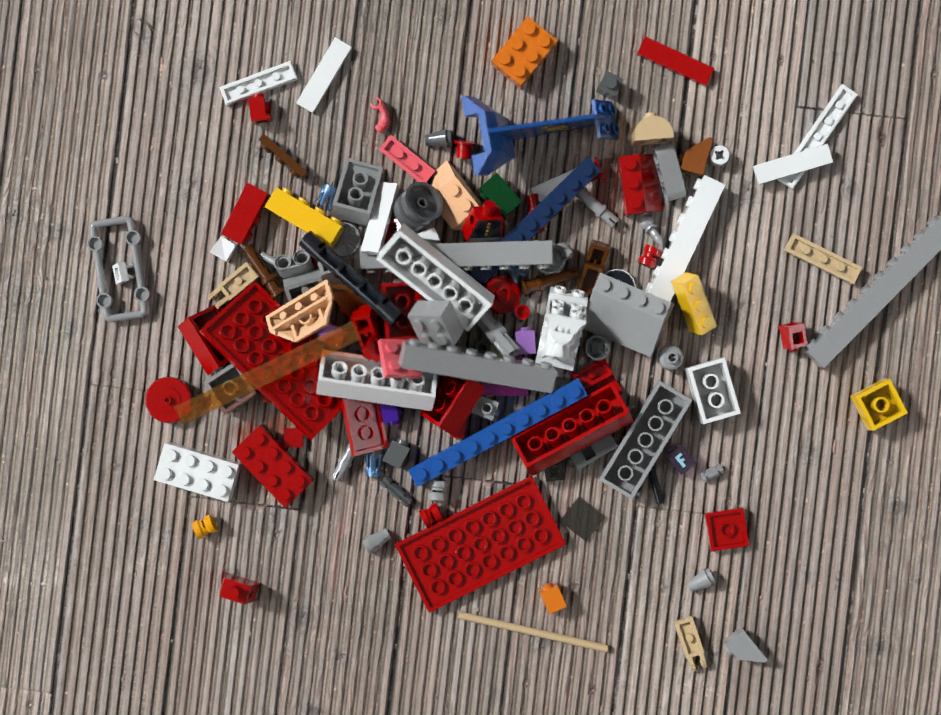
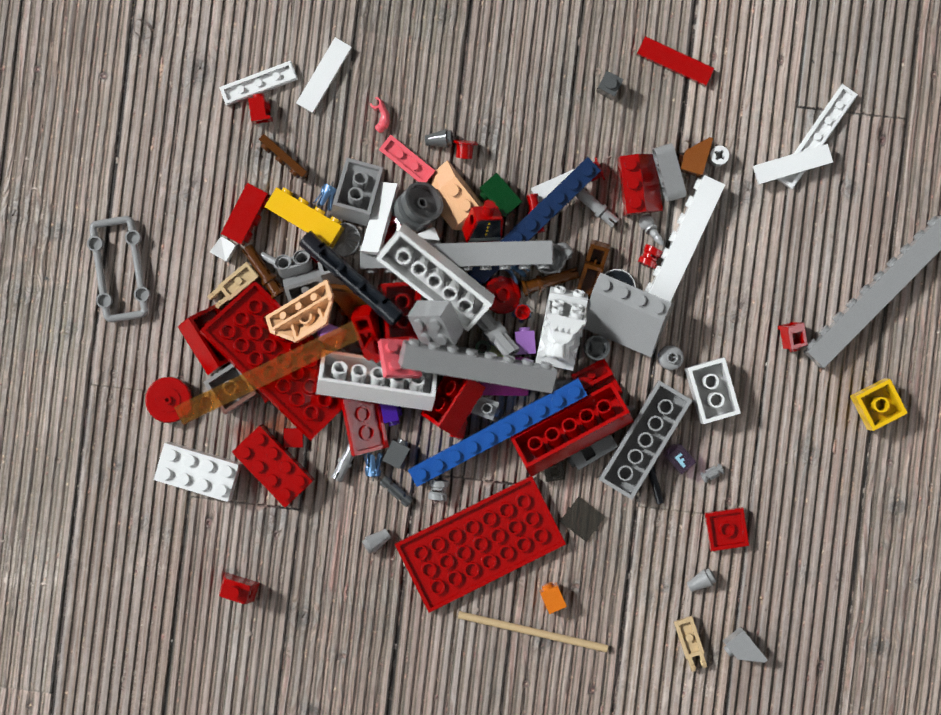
white tile [112,262,136,285] -> none
light orange wheel [192,514,218,539] -> none
red wheel [419,502,444,528] -> none
blue piece [461,96,619,176] -> none
orange brick [491,16,558,89] -> none
tan brick [630,112,674,146] -> none
yellow brick [671,272,717,335] -> none
tan plate [784,233,862,285] -> none

